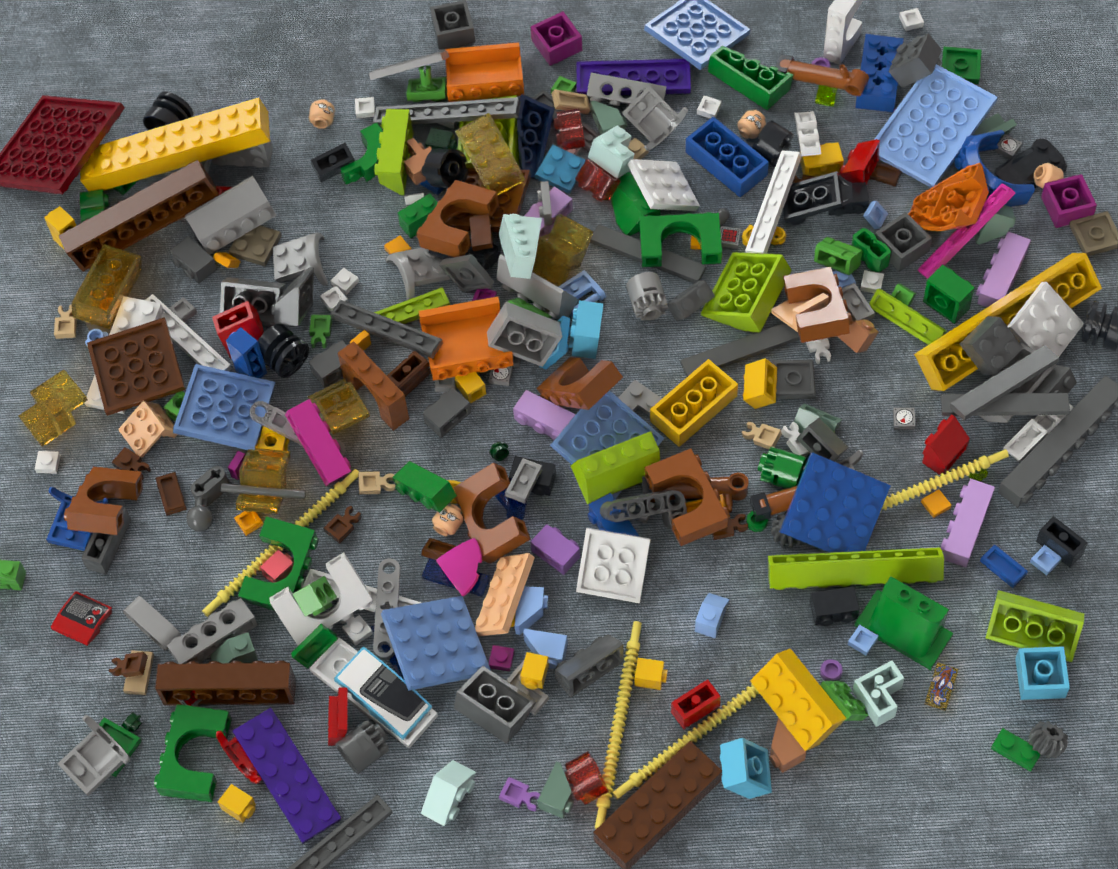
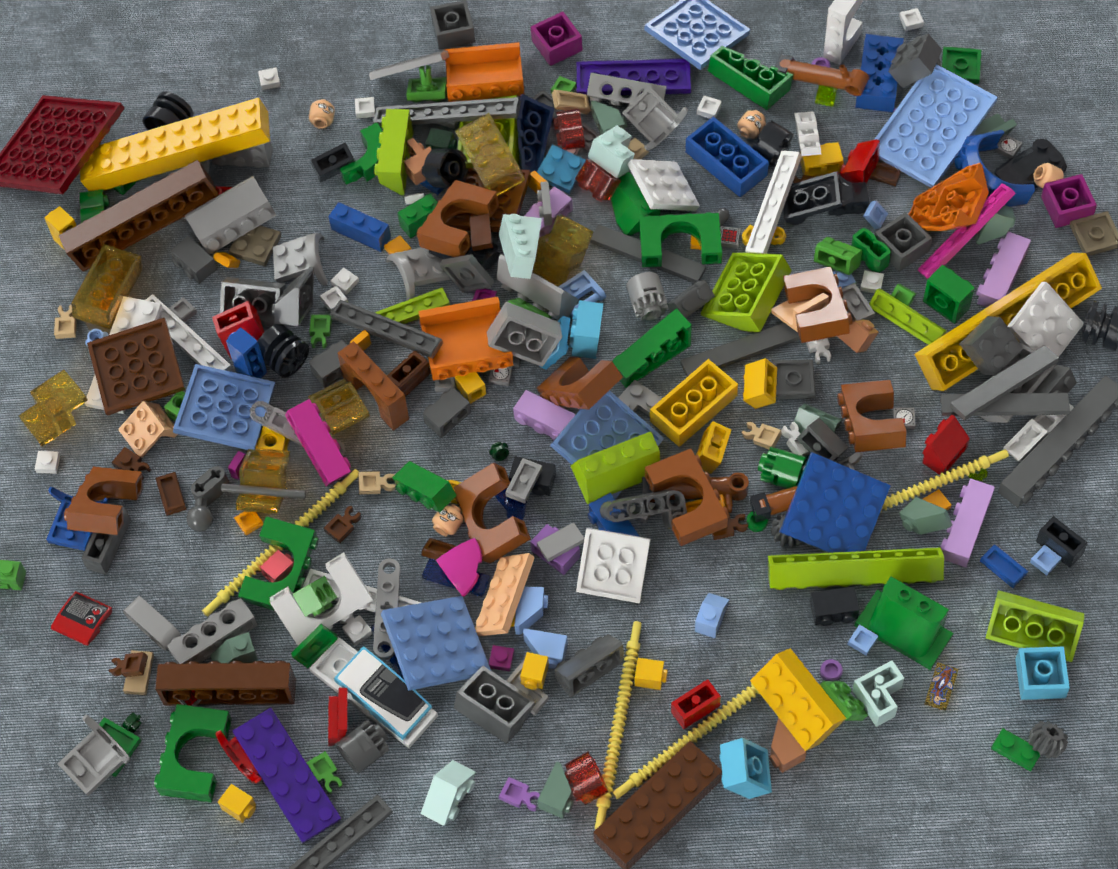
none -> white plate [258,67,281,90]
none -> bright green plate [306,751,342,794]
none -> blue brick [328,202,391,252]
none -> light orange tile [528,171,546,193]
none -> light grey tile [537,522,585,562]
none -> green wedge [612,308,692,388]
none -> yellow brick [697,421,731,474]
none -> dark orange arch [837,380,906,452]
none -> sand green slope [899,497,953,535]

